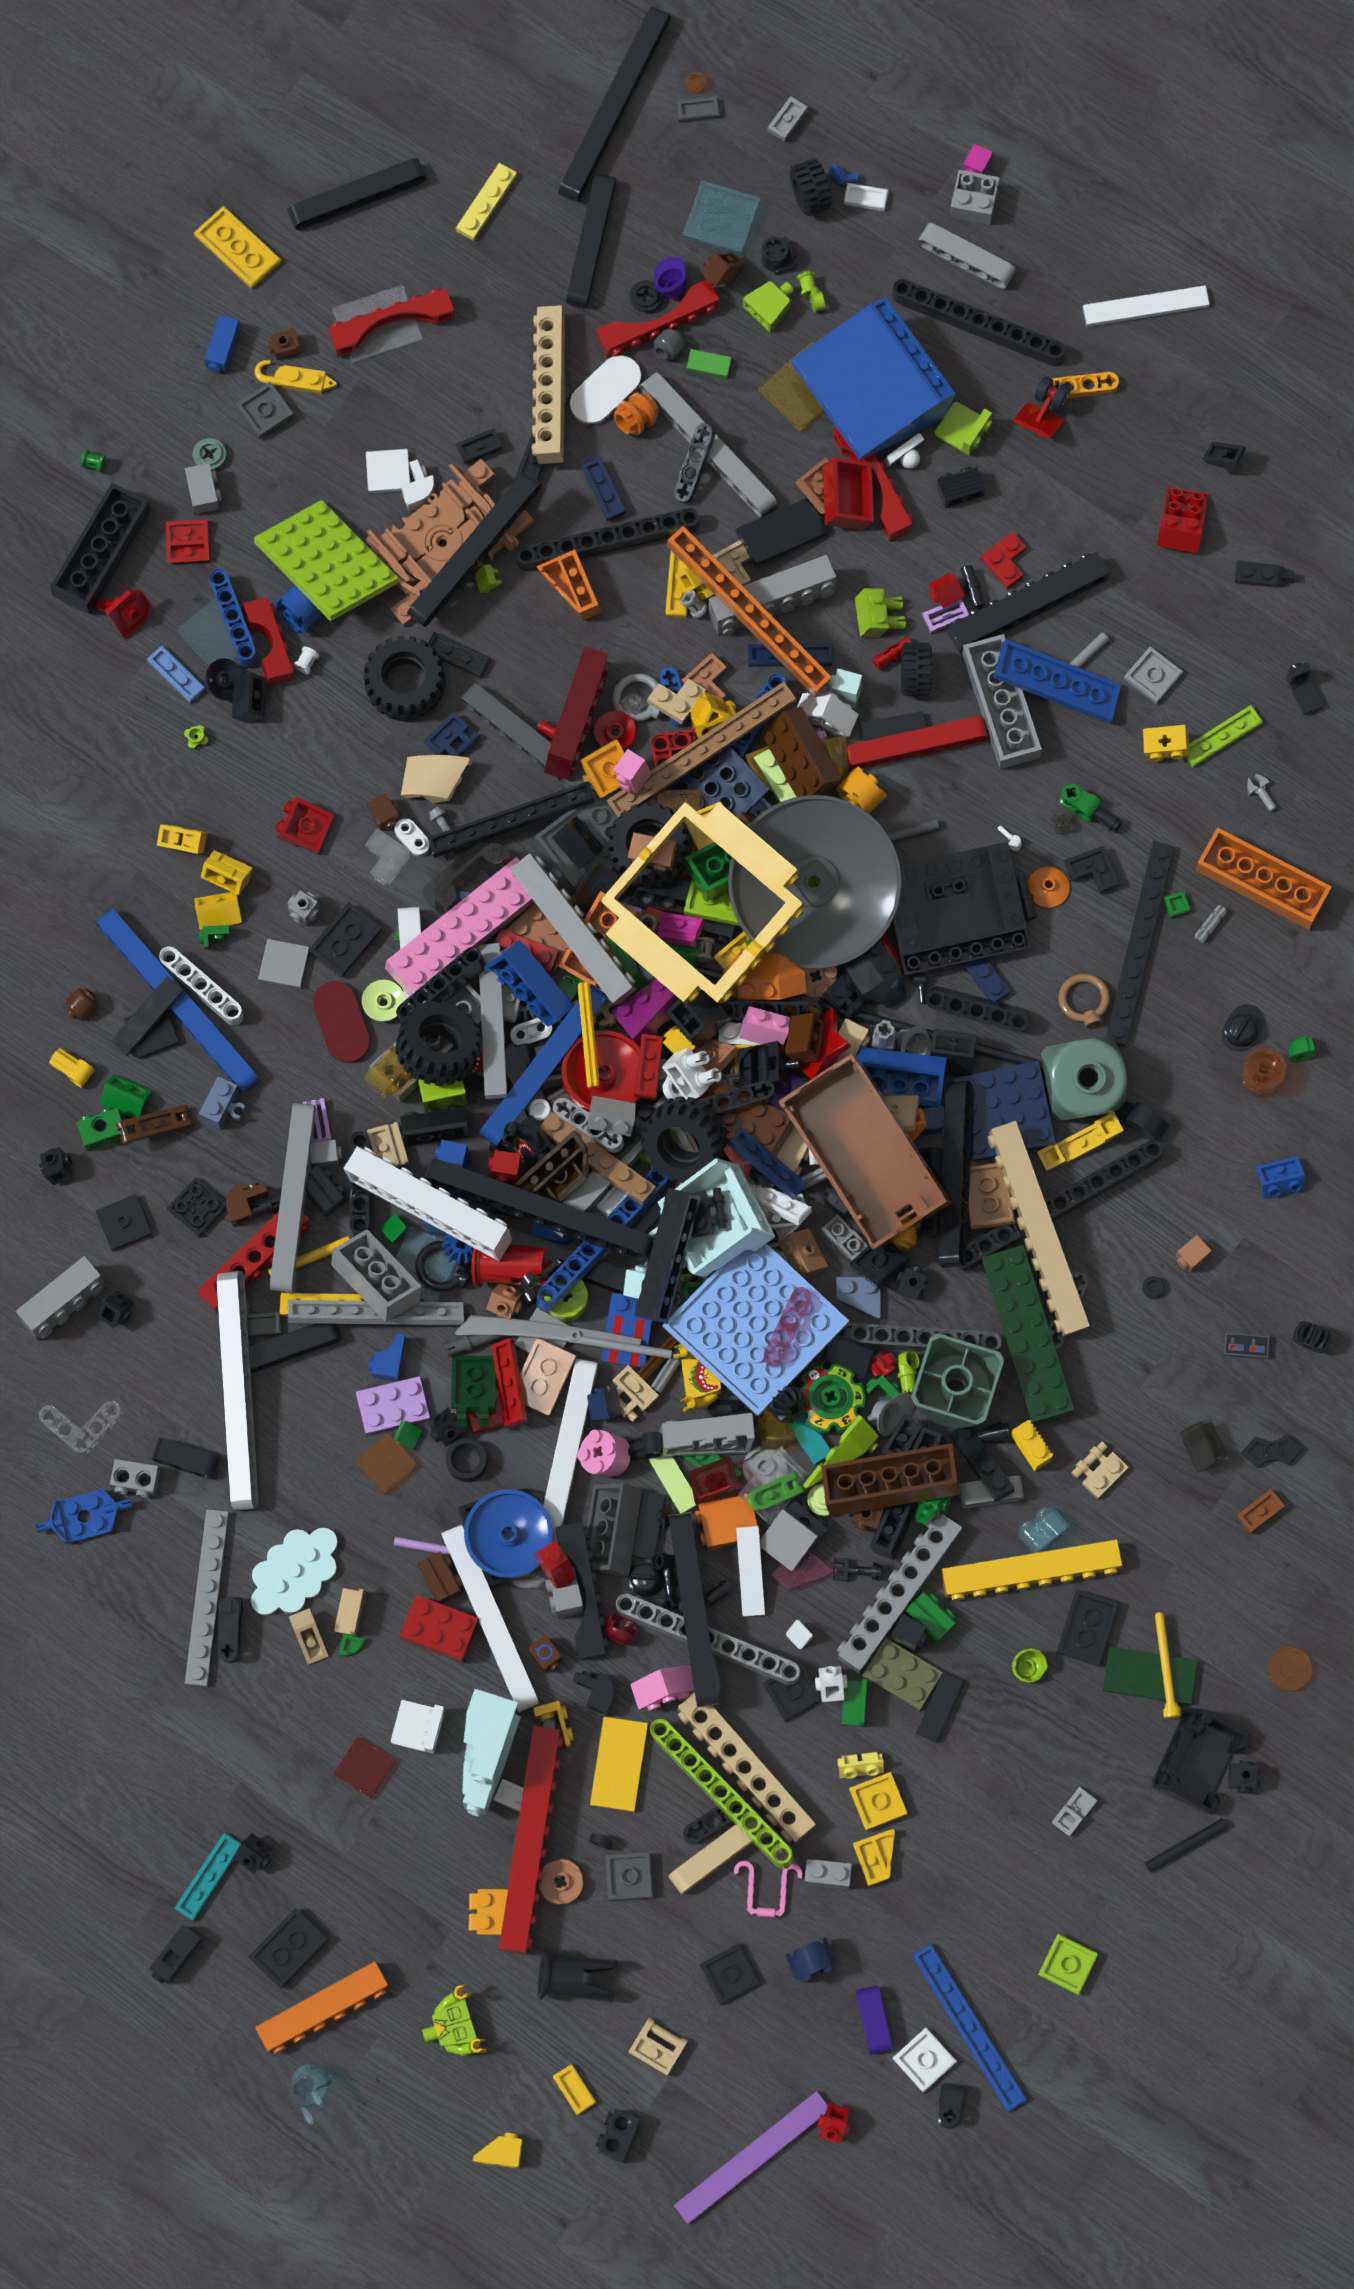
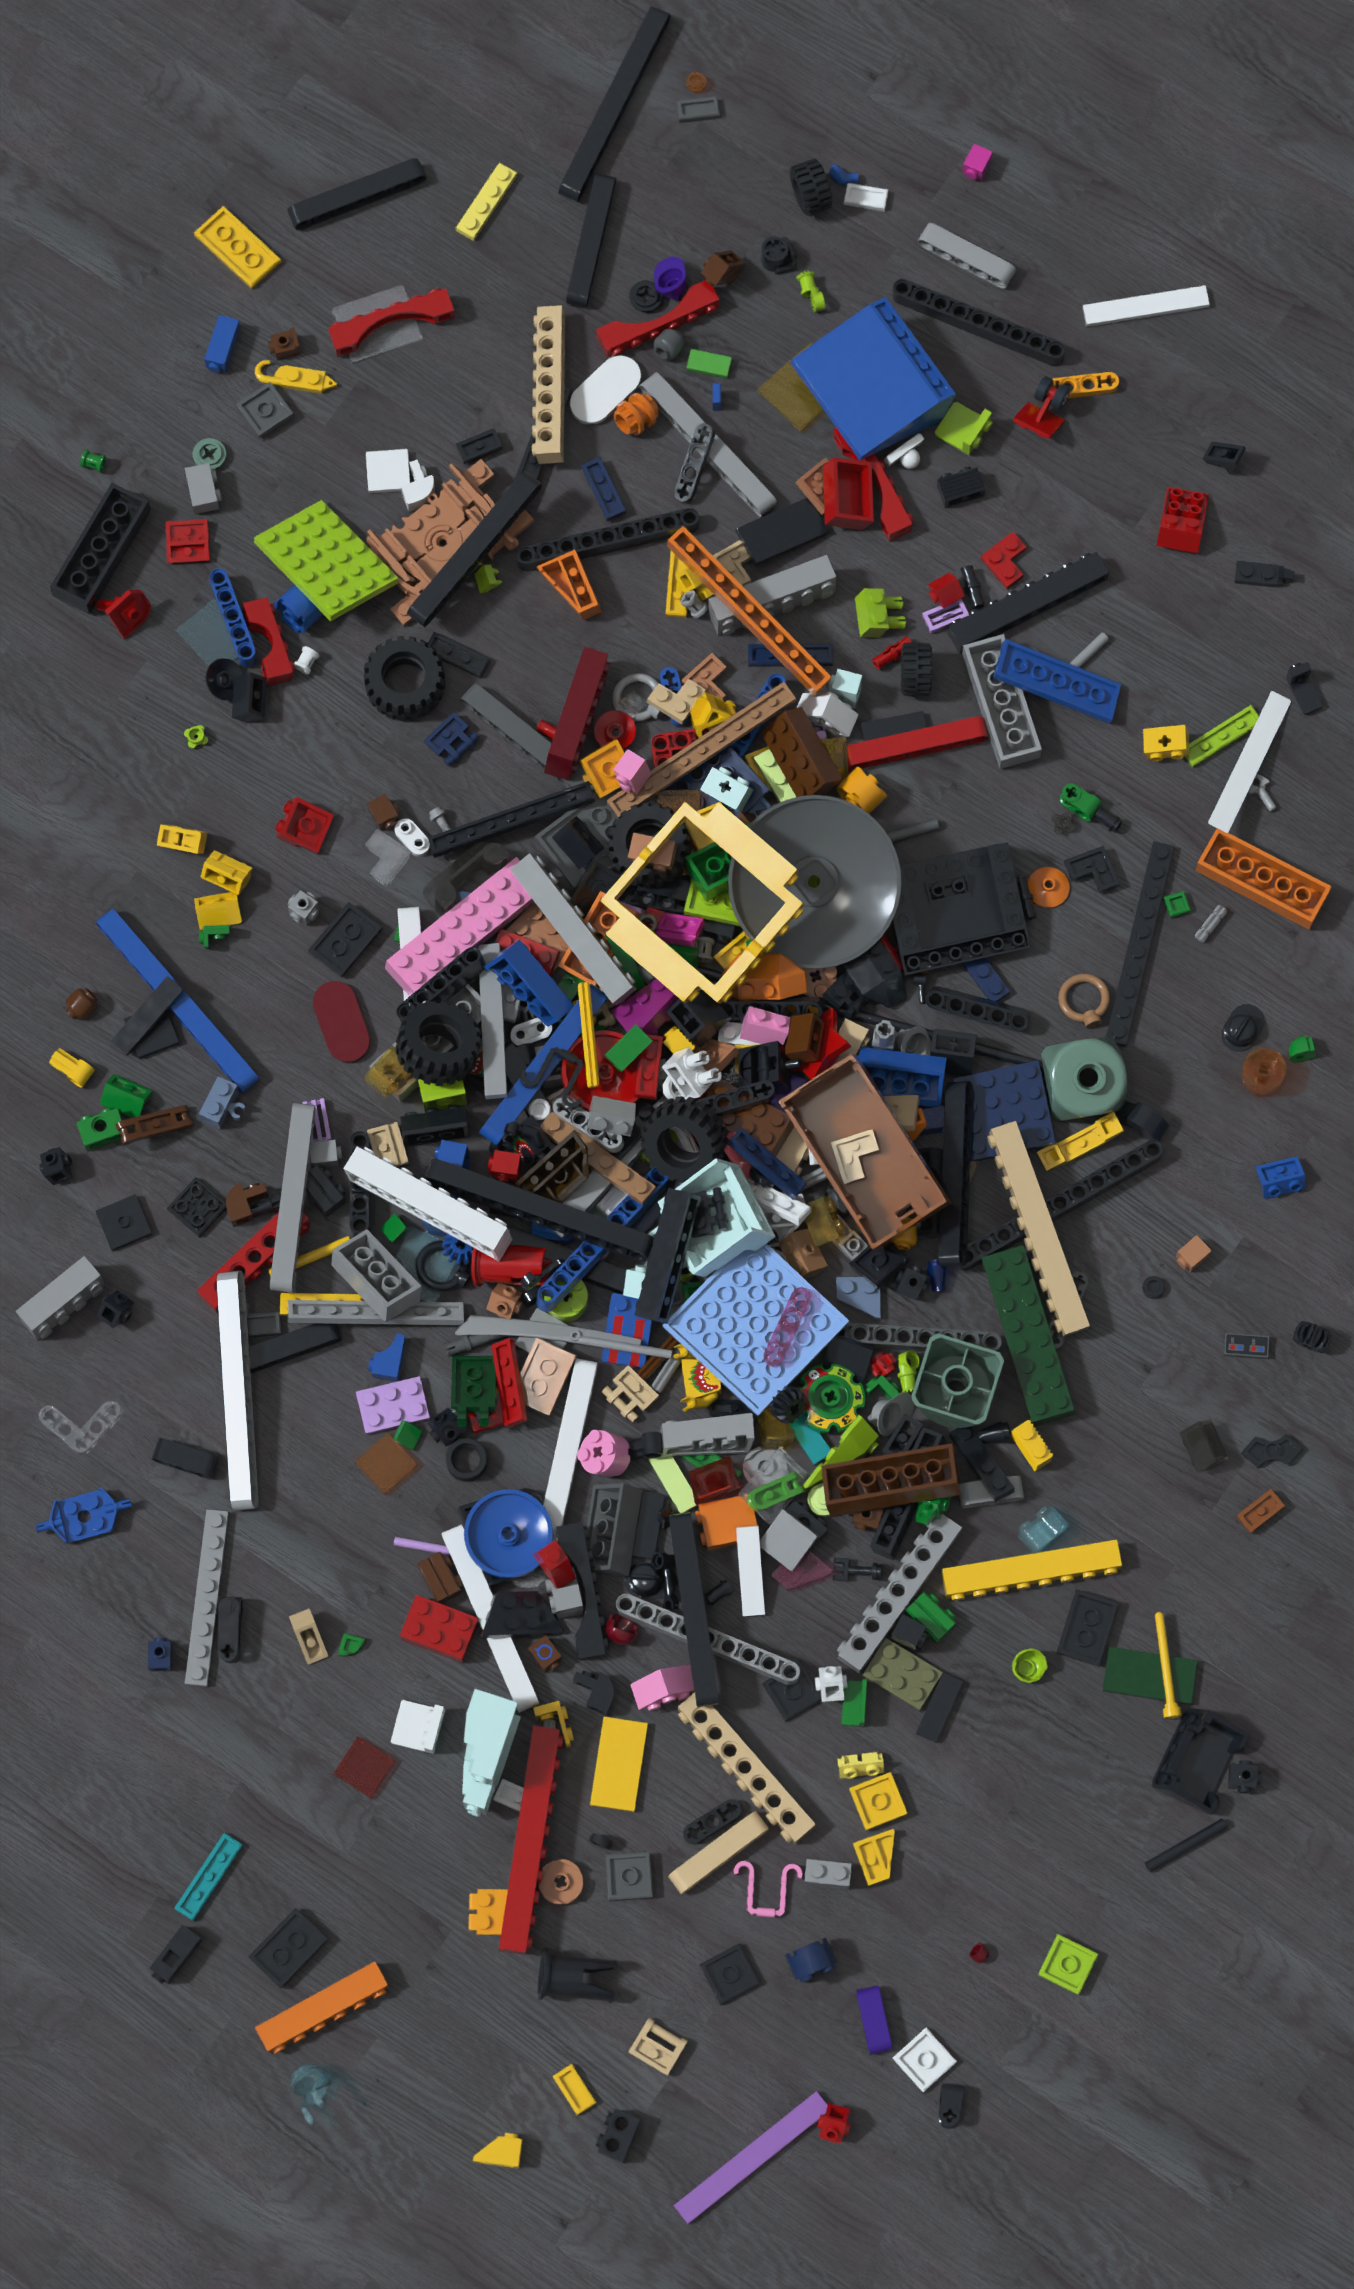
light grey brick [110,1459,160,1498] -> none
medium blue tile [147,646,206,704] -> none
white beam [159,947,243,1026] -> none
black brick [233,1833,273,1874] -> none
light aqua plate [251,1528,338,1616] -> none
light grey tile [258,939,309,989] -> none
tan panel [334,1588,365,1636] -> none
yellowish green dish [362,980,404,1022] -> none
tan slope [401,755,472,803] -> none
lime torso [422,1984,486,2056] -> none
dark blue brick [587,1386,622,1421] -> none
lime beam [650,1719,794,1869] -> none
clear light blue plate [682,180,760,255] -> none
lime torso [743,281,794,333] -> none
light grey plate [767,96,808,142] -> none
white slope [786,1620,812,1649] -> none
blue tile [912,1944,1027,2112] -> none
light grey slope [950,170,999,225] -> none
medium nougat tile [969,1163,1015,1230] -> none
white hand [998,825,1022,852] -> none
light grey slope [1052,1787,1098,1836] -> none
tan plate [1071,1442,1129,1499] -> none
light grey tile [1124,646,1183,705] -> none
clear orange tile [1267,1647,1312,1691] -> none
none -> dark blue brick [148,1638,173,1672]
none -> black wing [480,1591,563,1638]
none -> black piece [520,1047,584,1110]
none -> green hinge [604,1024,652,1072]
none -> light aqua brick [700,767,754,812]
none -> blue tile [713,383,721,411]
none -> clear yellow brick [805,1195,845,1247]
none -> tan plate [831,1129,880,1184]
none -> clear blue cone [926,1260,947,1292]
none -> dark red hinge [969,1943,989,1963]
none -> white sticker [1208,691,1291,833]

